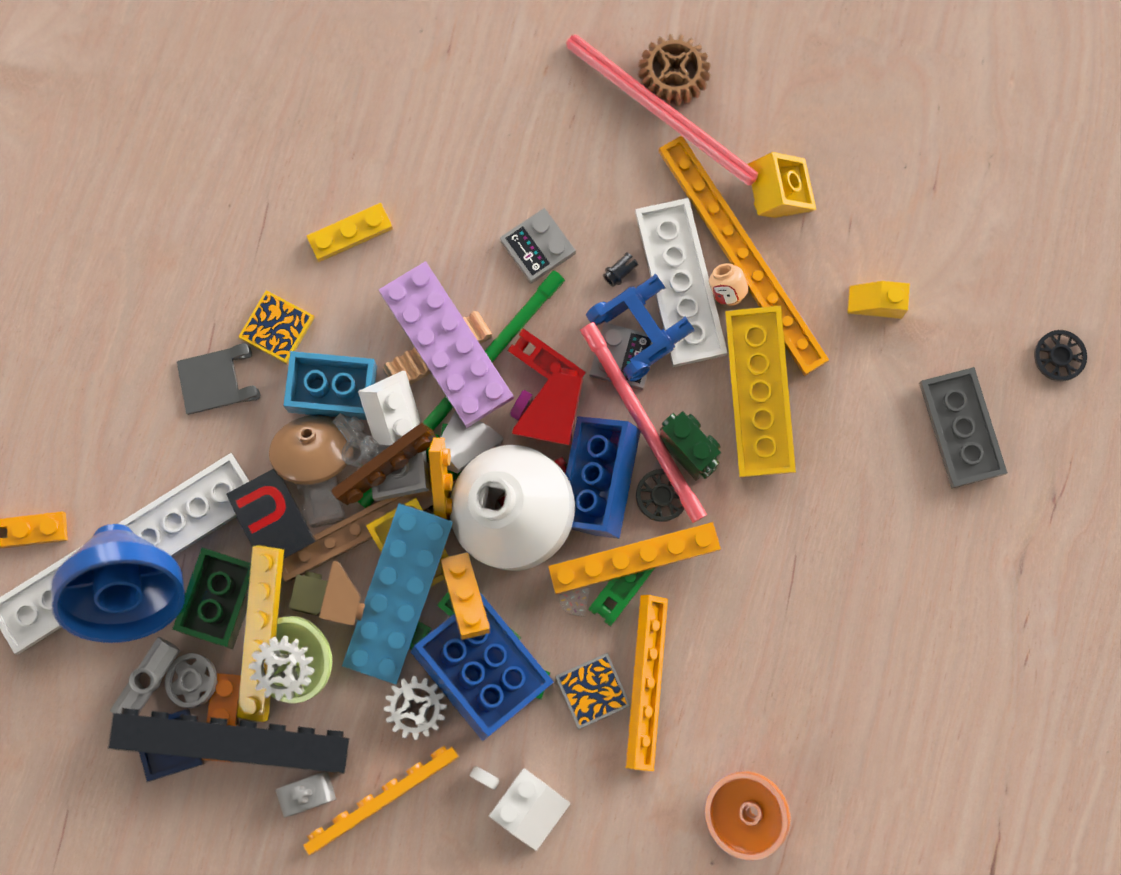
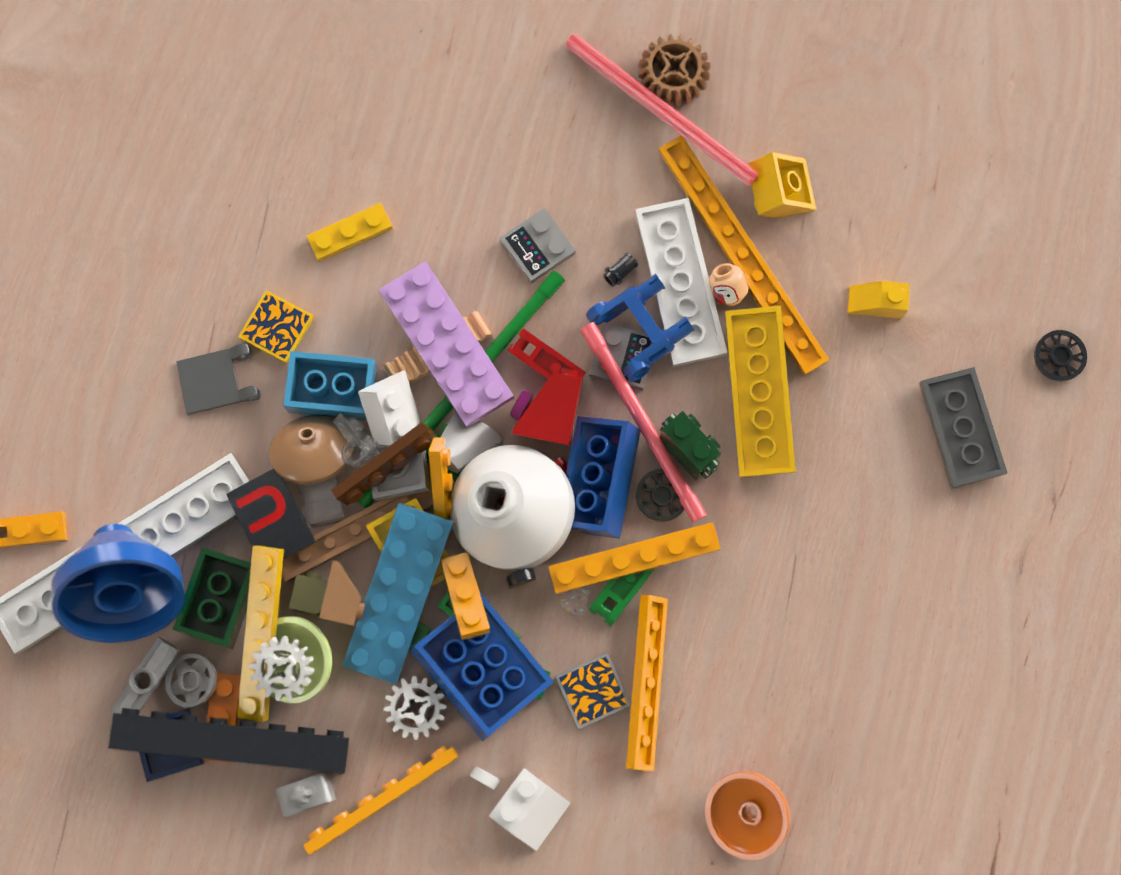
none -> black tile [506,568,536,589]

